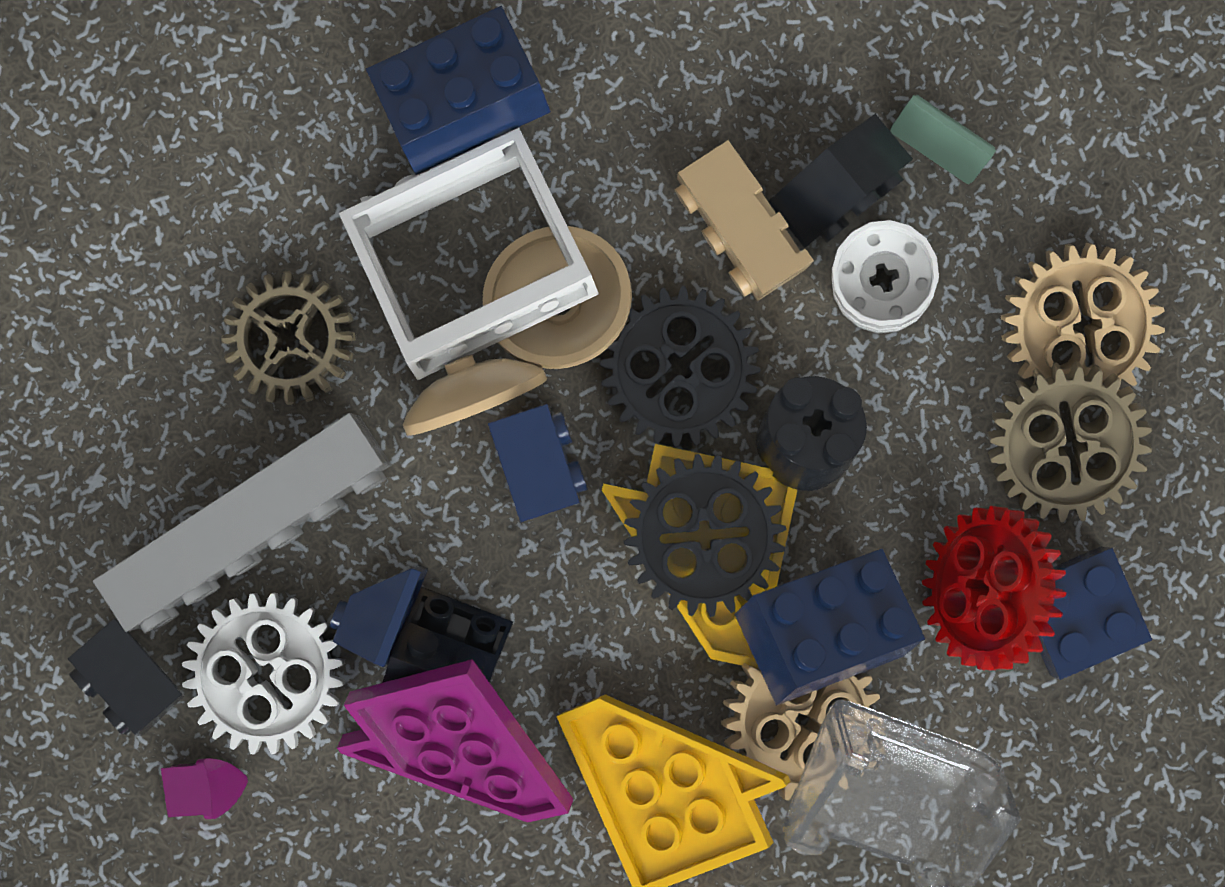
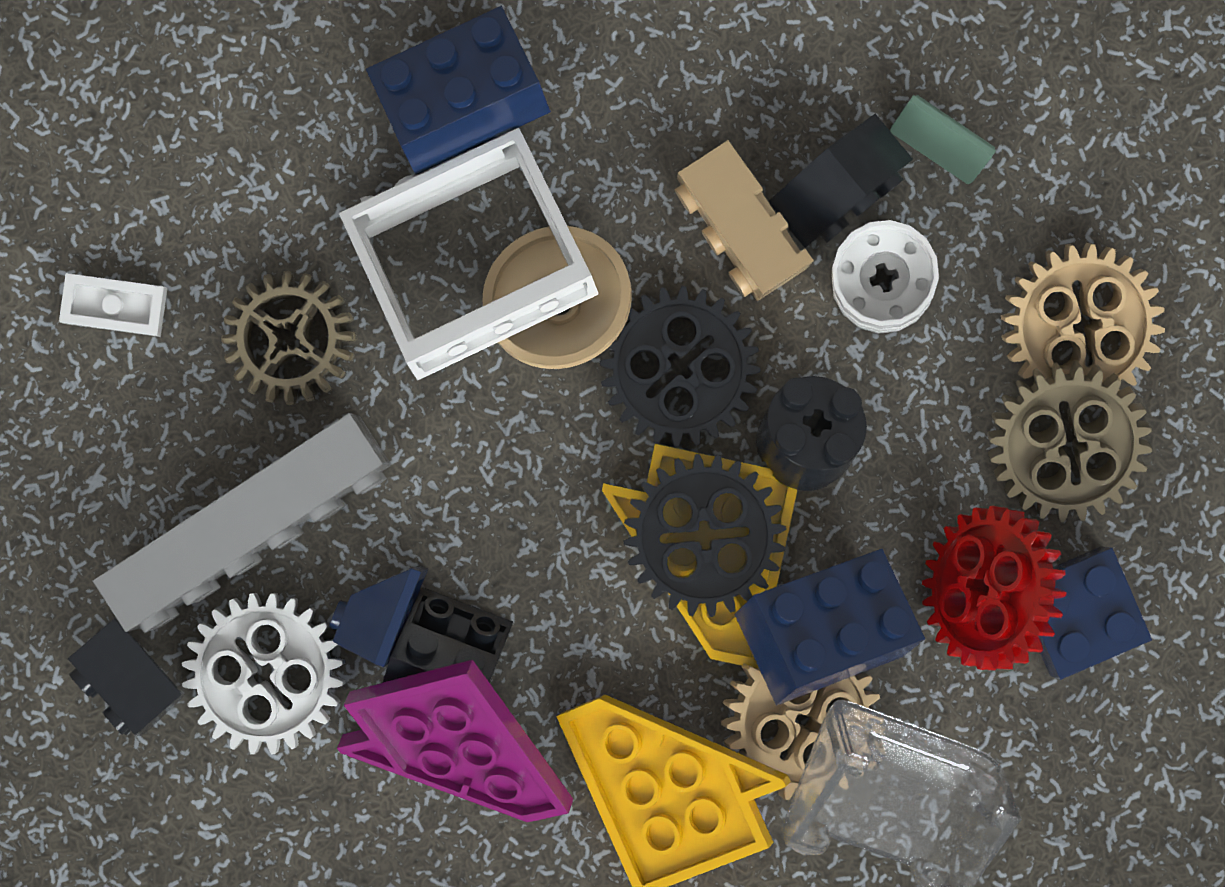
magenta tile [161,758,248,820] -> none
tan dish [403,354,547,436] -> none
dark blue brick [488,404,588,523] -> none
none -> white plate [59,273,167,337]

